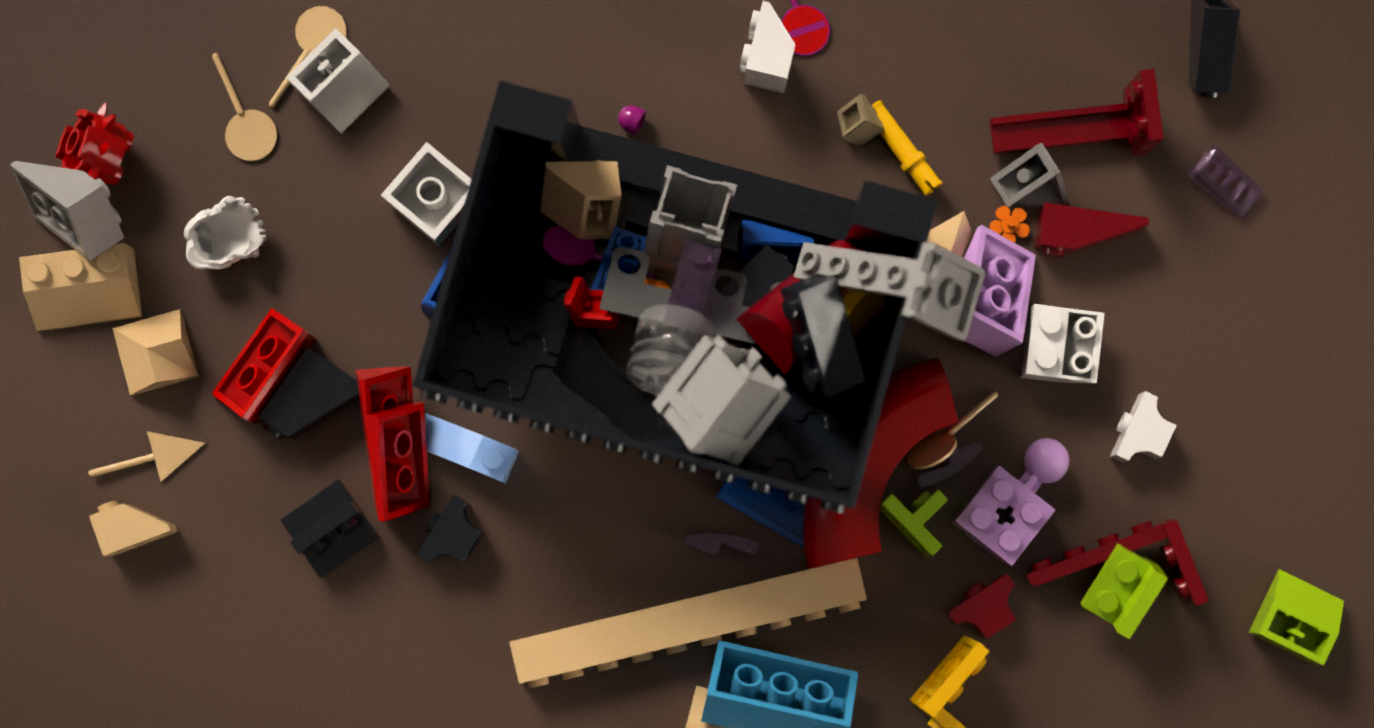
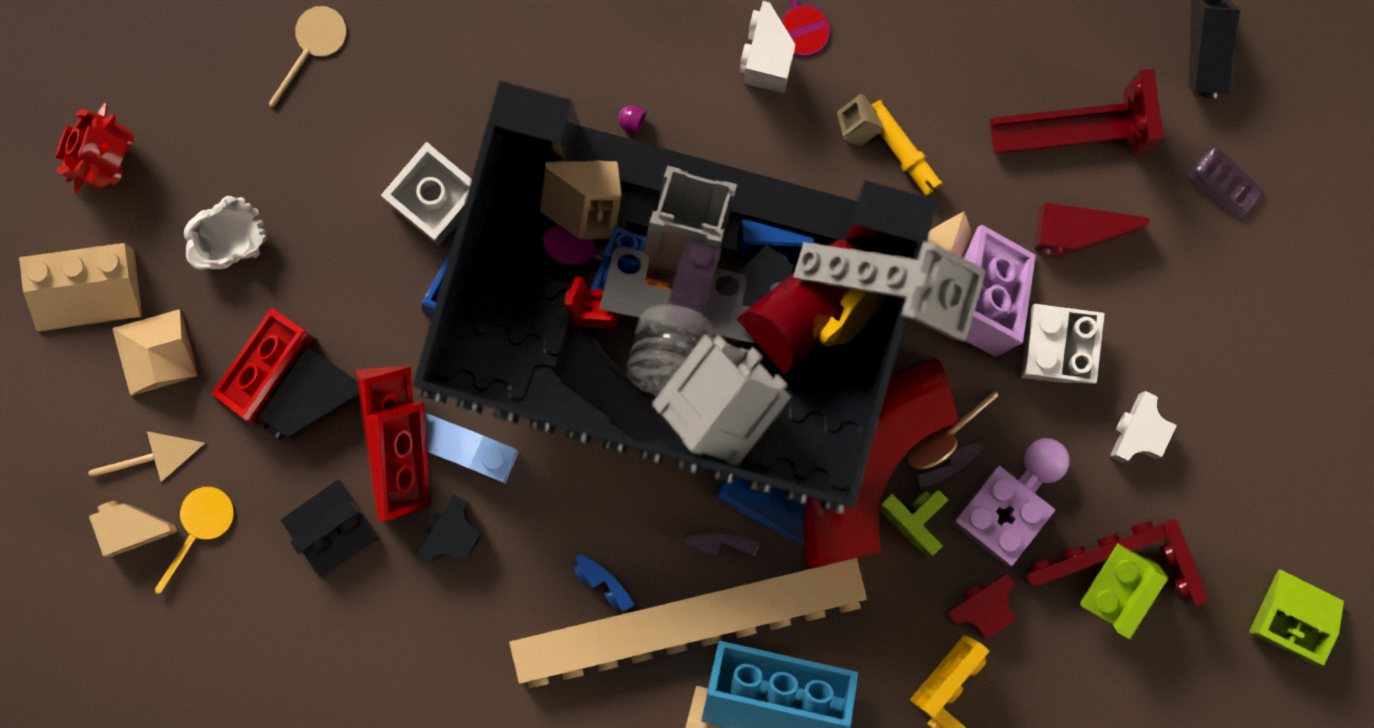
light grey slope [10,161,124,261] -> none
tan piece [212,53,278,161] -> none
white slope [286,28,390,134] -> none
black brick [780,273,866,398] -> none
orange plant [989,206,1030,243] -> none
light grey slope [990,143,1070,208] -> none
none -> yellow piece [155,487,234,594]
none -> blue slope [573,554,636,612]

